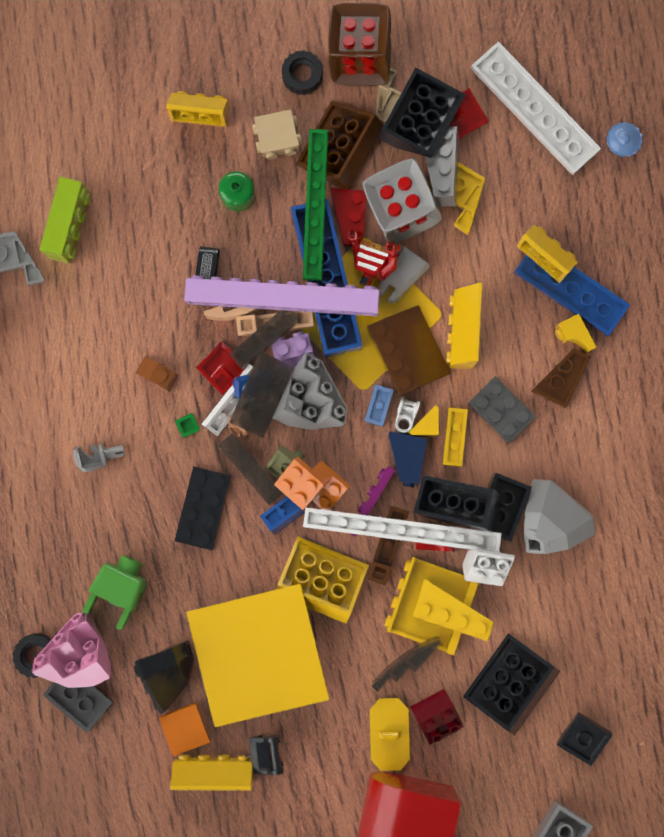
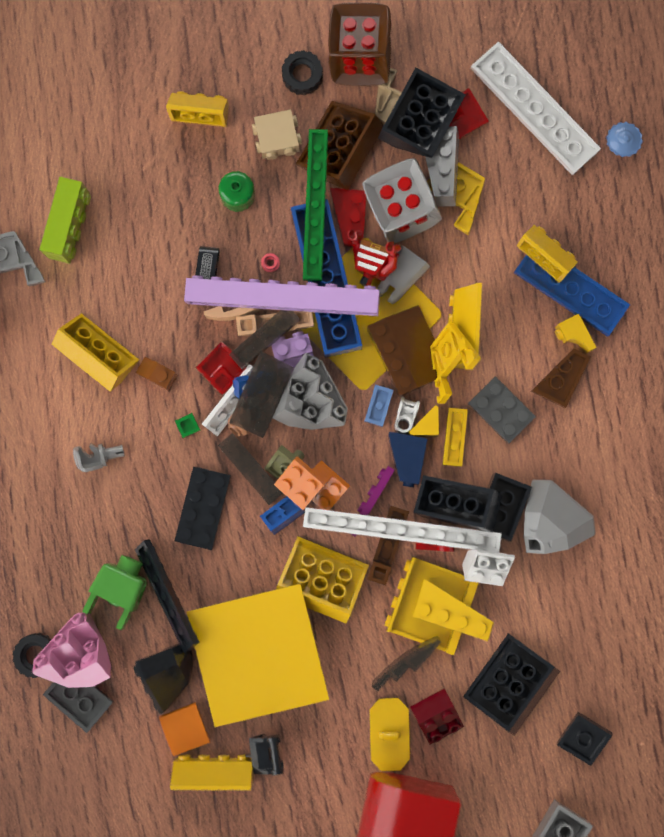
none -> yellow slope [52,313,139,392]
none -> black plate [135,539,200,653]
none -> coral plate [261,253,280,272]
none -> yellow wing [430,323,481,404]

